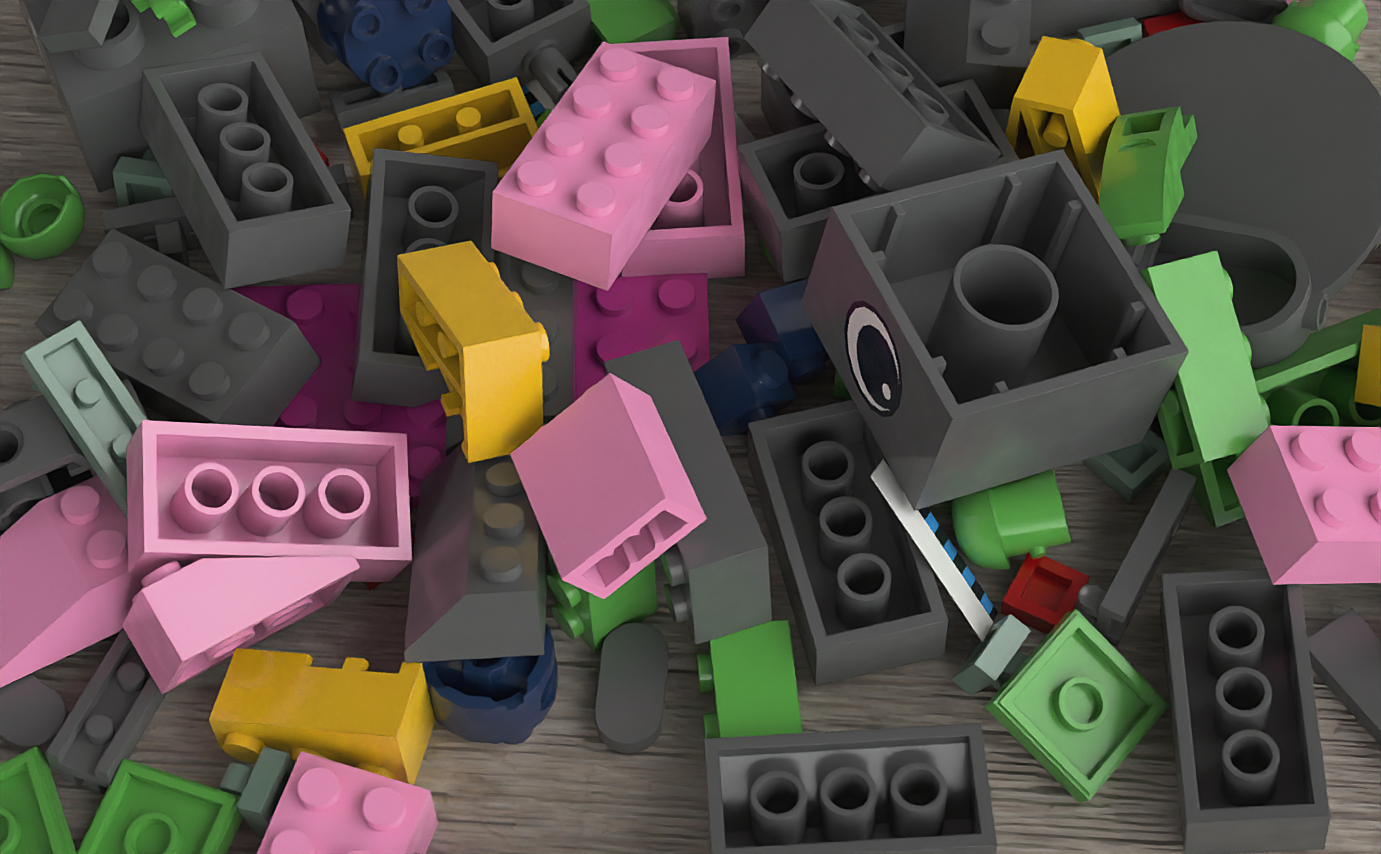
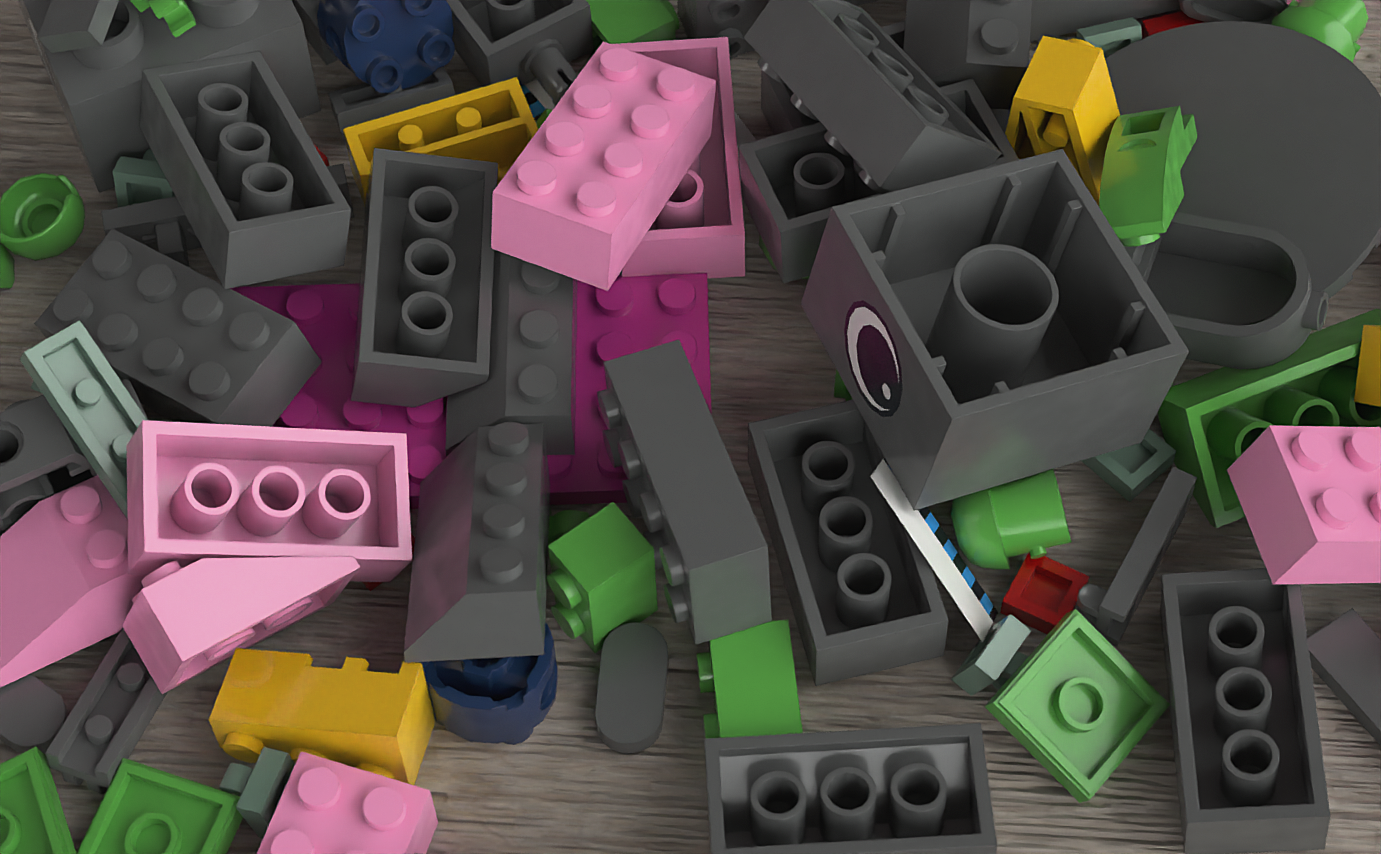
yellow wedge [397,240,550,464] -> none
bright pink brick [510,373,707,599] -> none
dark blue brick [693,343,798,436] -> none
dark blue brick [735,278,830,385] -> none
bright green brick [1139,250,1270,471] -> none

